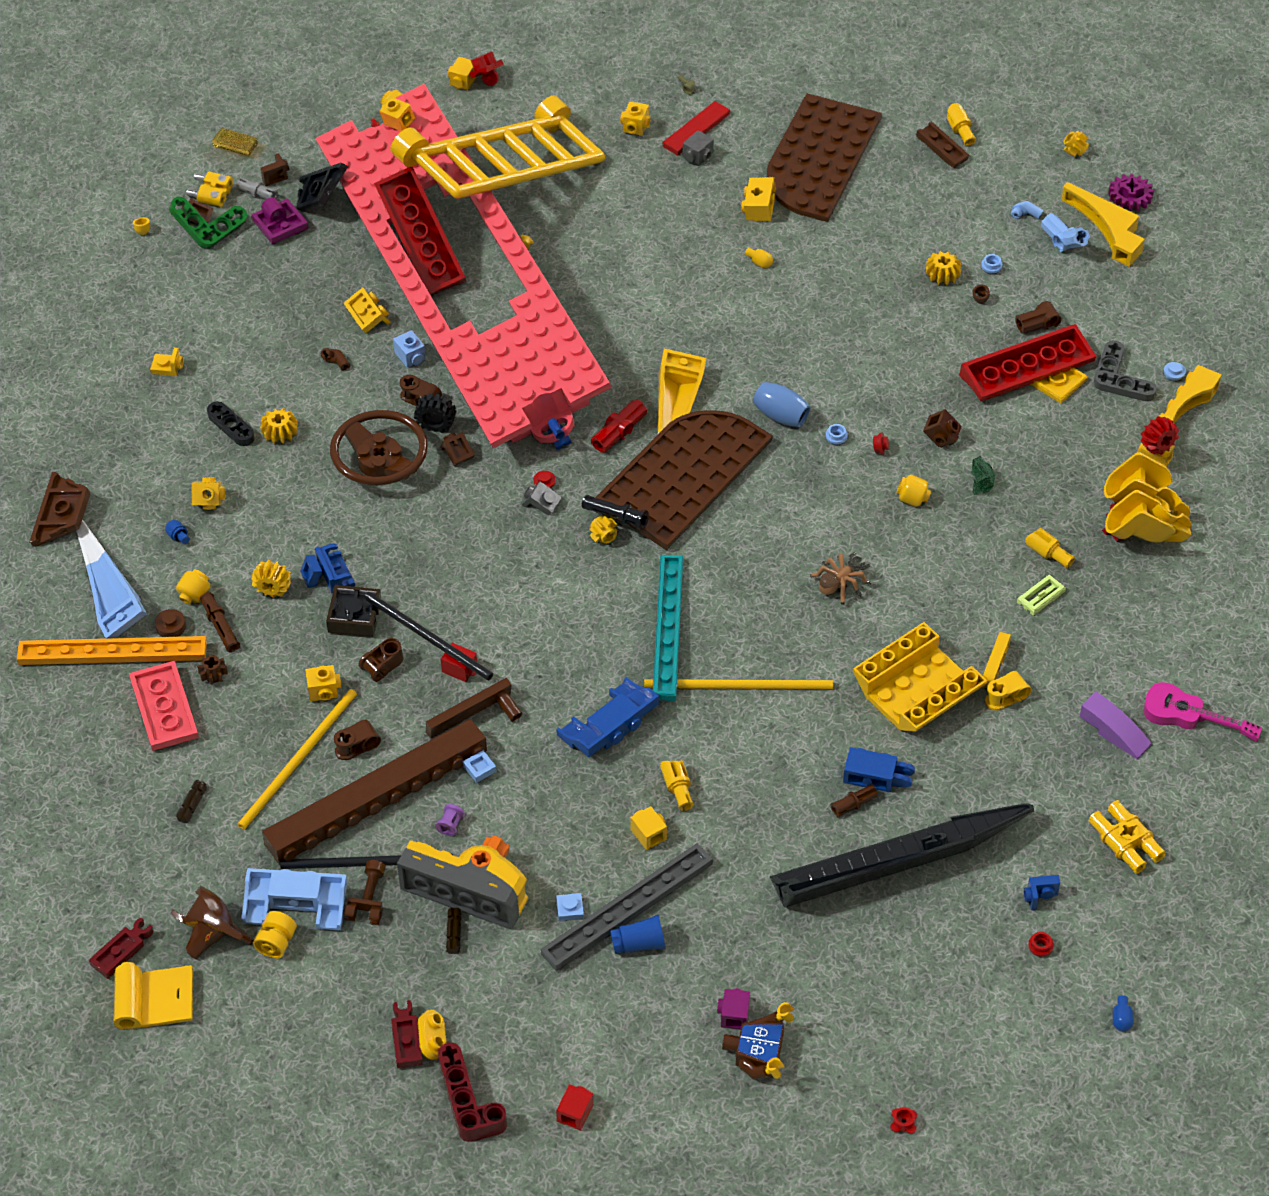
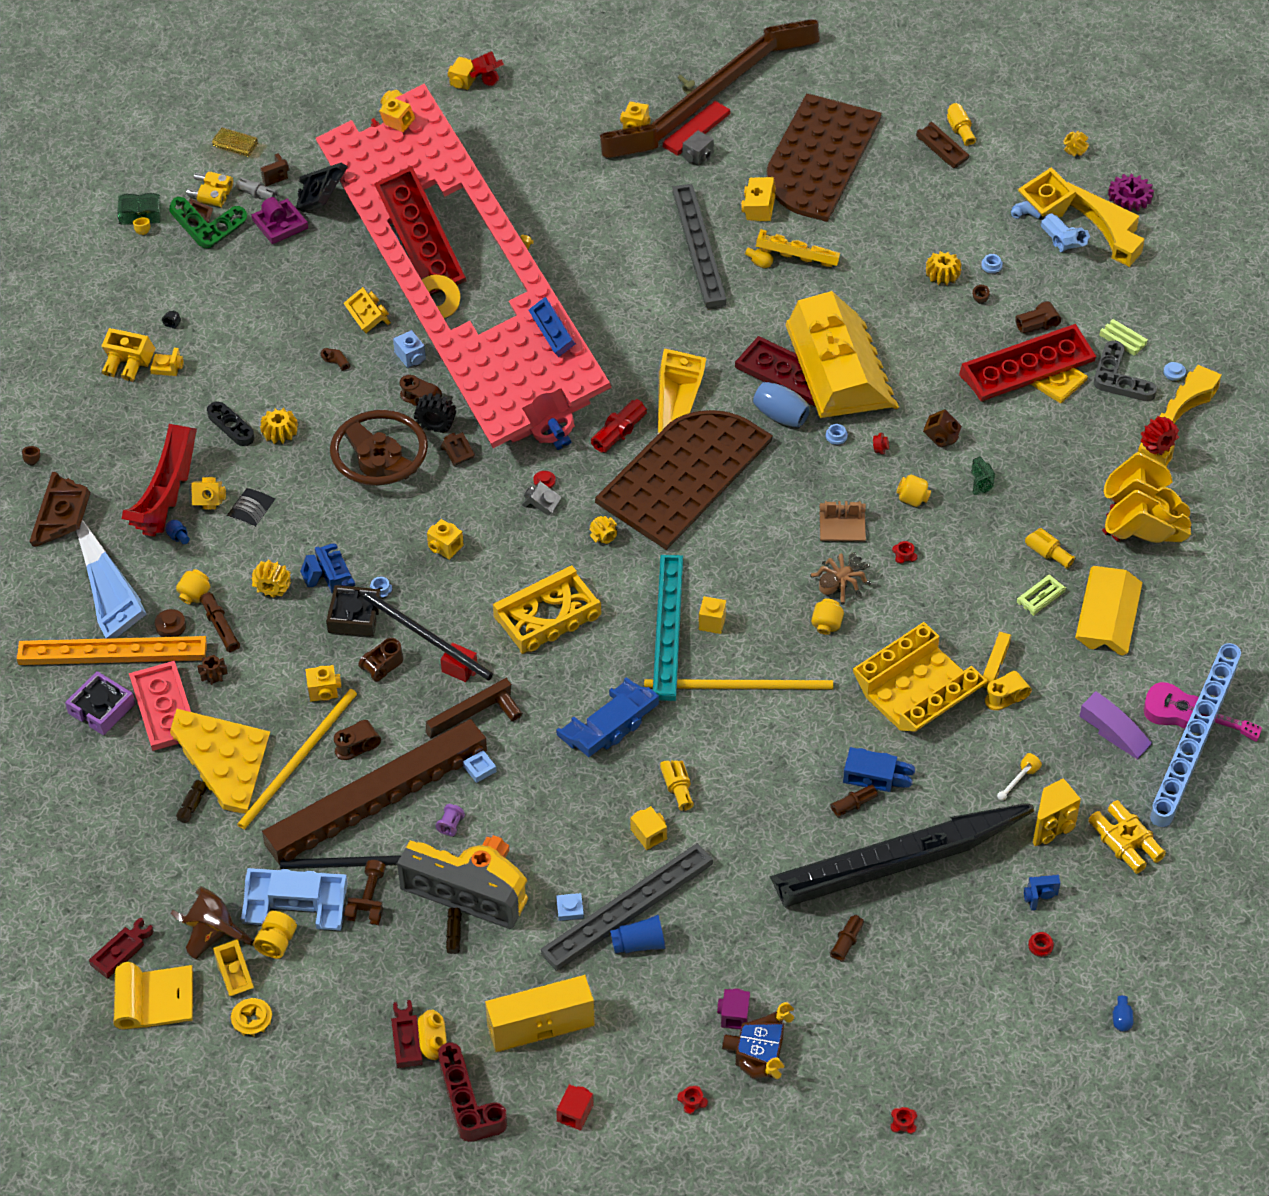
yellow fence [390,95,605,199] -> none
black pin [581,495,649,530] -> none
none -> reddish brown hinge [22,446,40,465]
none -> piece [65,671,135,736]
none -> yellow brick [101,328,156,382]
none -> clear green brick [117,193,161,225]
none -> red arch [121,424,197,536]
none -> black hinge [162,310,181,329]
none -> yellow plate [170,709,270,814]
none -> yellow slope [213,939,254,996]
none -> black sticker [227,488,275,527]
none -> yellow gear [231,998,272,1037]
none -> light blue plate [370,577,392,598]
none -> yellow gear [422,275,460,318]
none -> yellow brick [427,519,464,560]
none -> yellow brick [485,975,595,1052]
none -> yellow fence [493,565,601,654]
none -> blue plate [528,297,576,357]
none -> reddish brown piece [600,19,820,158]
none -> dark grey plate [672,184,726,308]
none -> red plate [677,1086,708,1114]
none -> yellow brick [699,596,726,634]
none -> dark red plate [735,336,816,407]
none -> yellow wing [756,229,840,267]
none -> yellow piece [786,291,899,418]
none -> yellow head [811,599,844,635]
none -> medium nougat hinge [819,501,866,541]
none -> reddish brown axle [830,915,864,962]
none -> red plate [892,541,918,564]
none -> hinge [997,753,1042,801]
none -> yellow slope [1018,167,1076,218]
none -> yellow slope [1033,778,1081,847]
none -> yellow slope [1075,566,1143,656]
none -> yellowish green tile [1099,319,1148,356]
none -> light blue beam [1150,643,1241,827]

